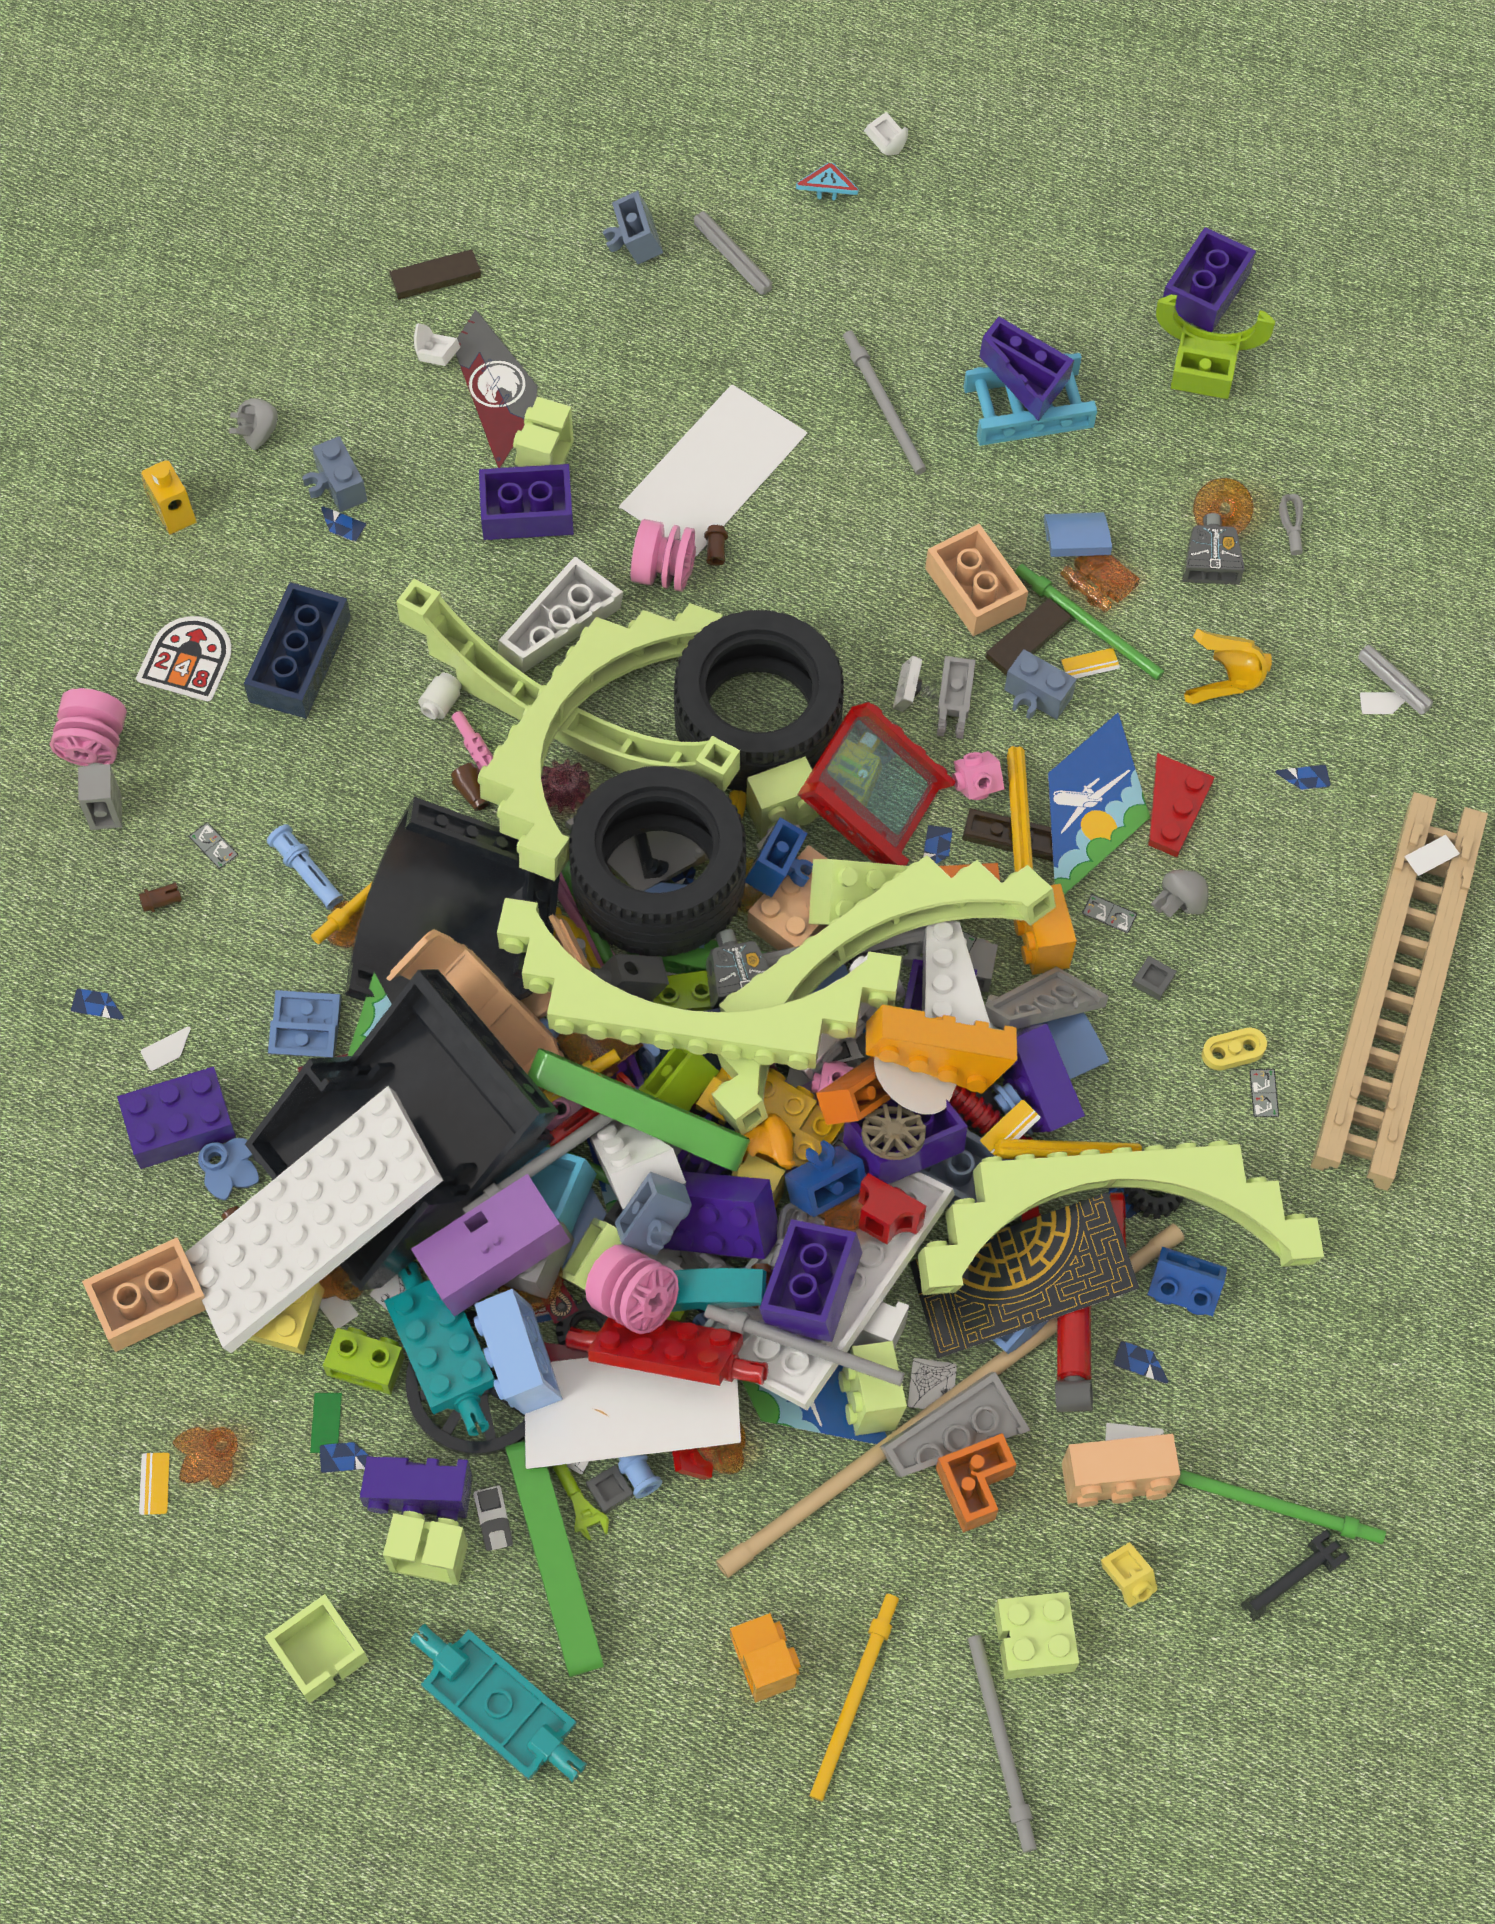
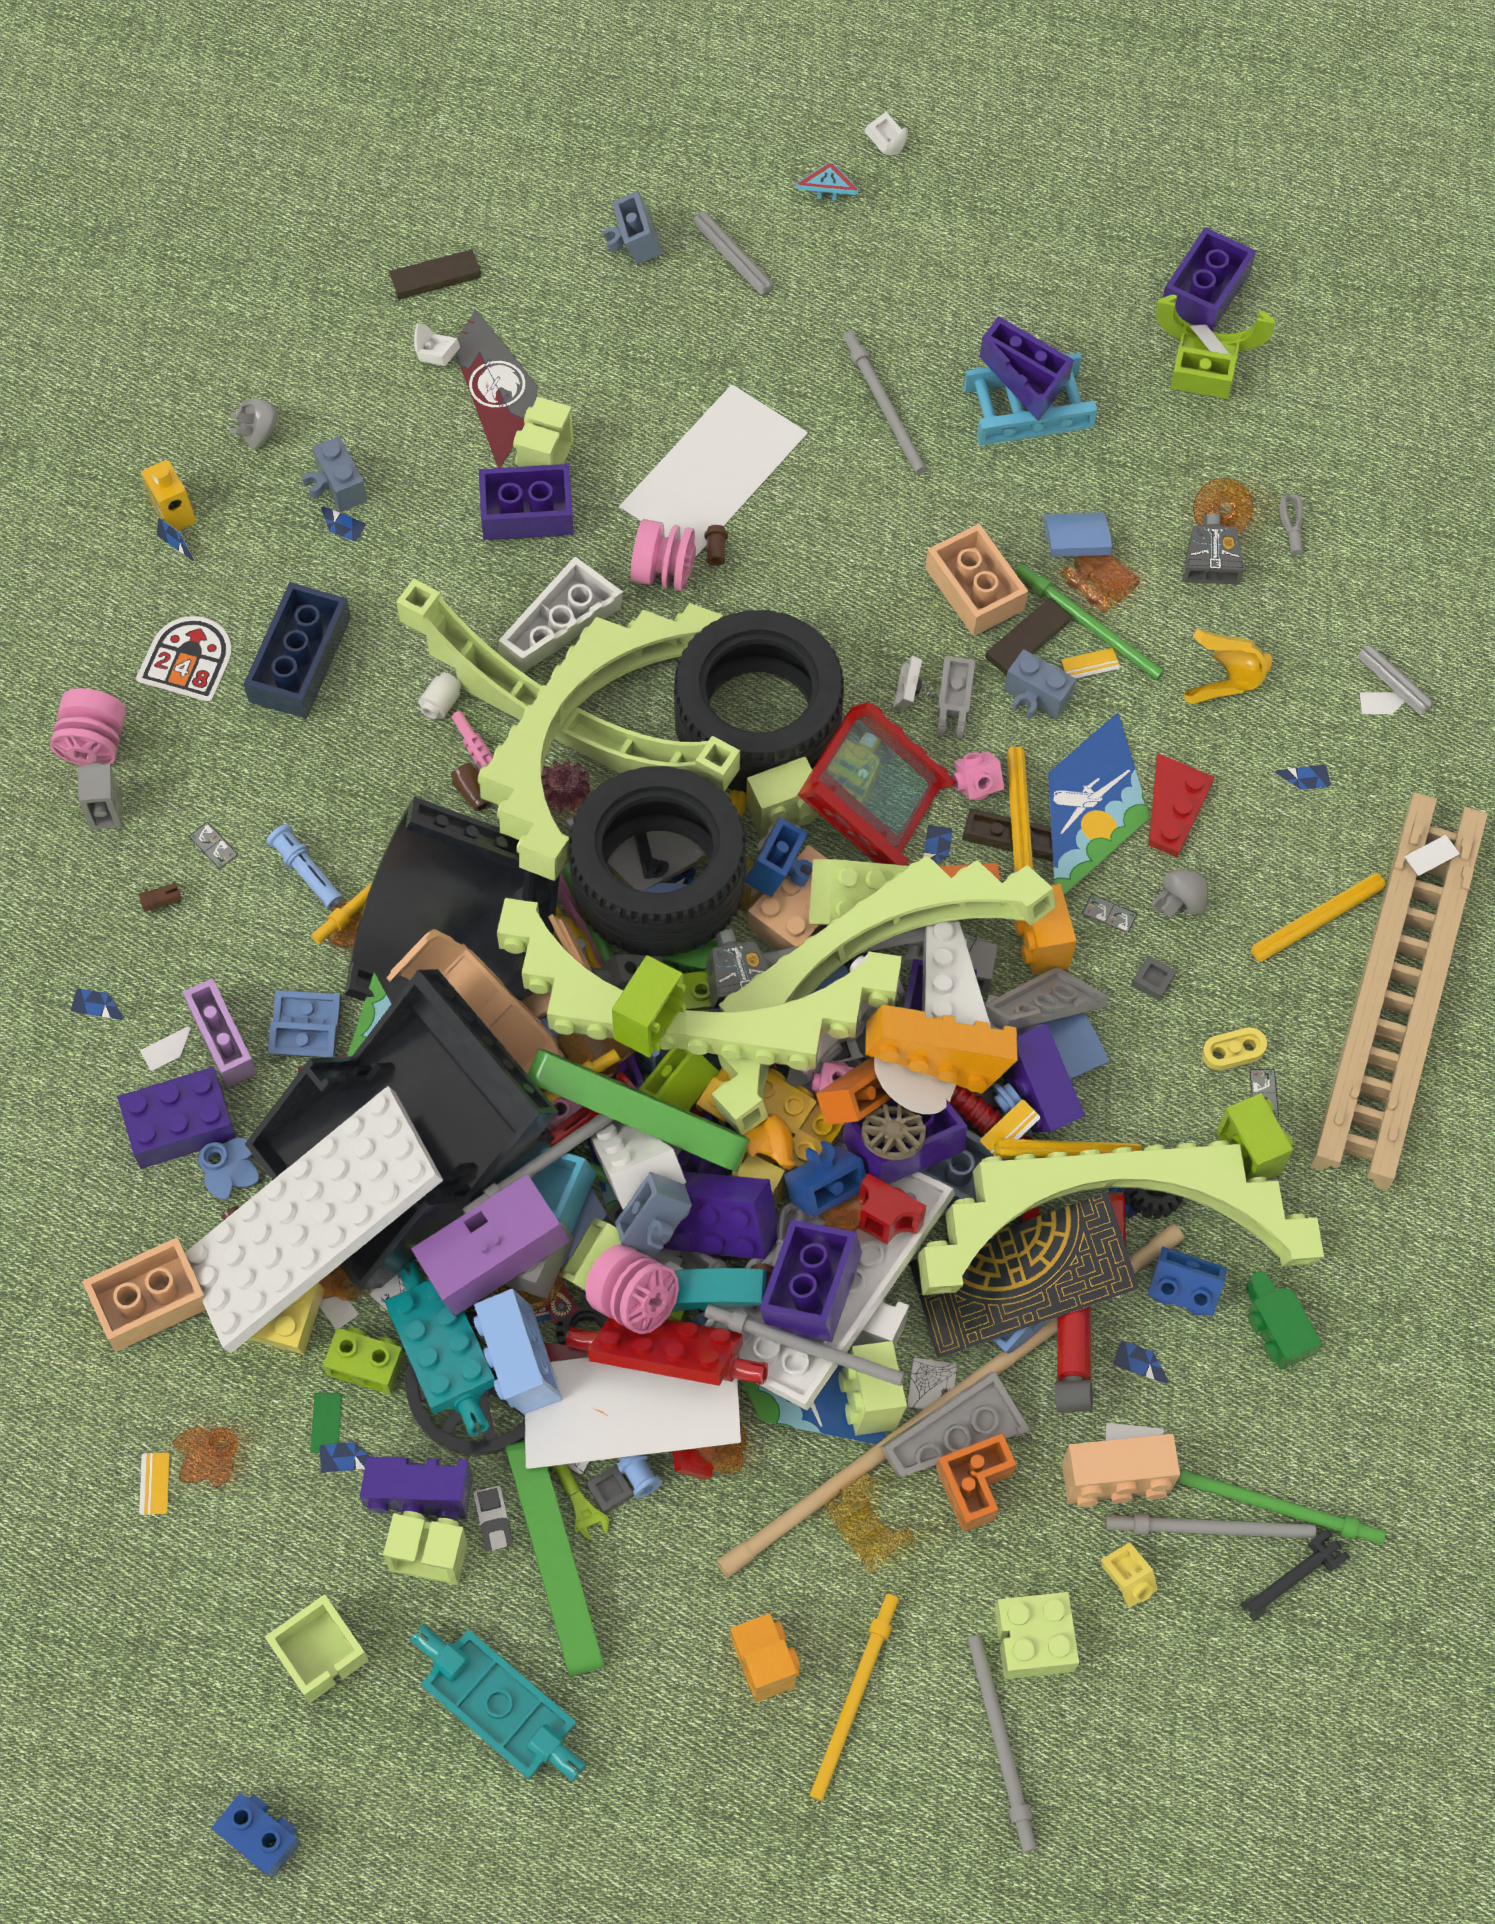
none -> sticker [157,518,194,561]
none -> lavender brick [182,978,257,1088]
none -> blue brick [211,1792,301,1879]
none -> lime container [611,955,686,1058]
none -> clear yellow piece [825,1471,915,1573]
none -> light grey bar [1105,1513,1316,1539]
none -> white sticker [1190,324,1231,355]
none -> lime container [1216,1093,1294,1180]
none -> green hinge [1245,1271,1322,1370]
none -> yellow axle [1251,873,1386,962]

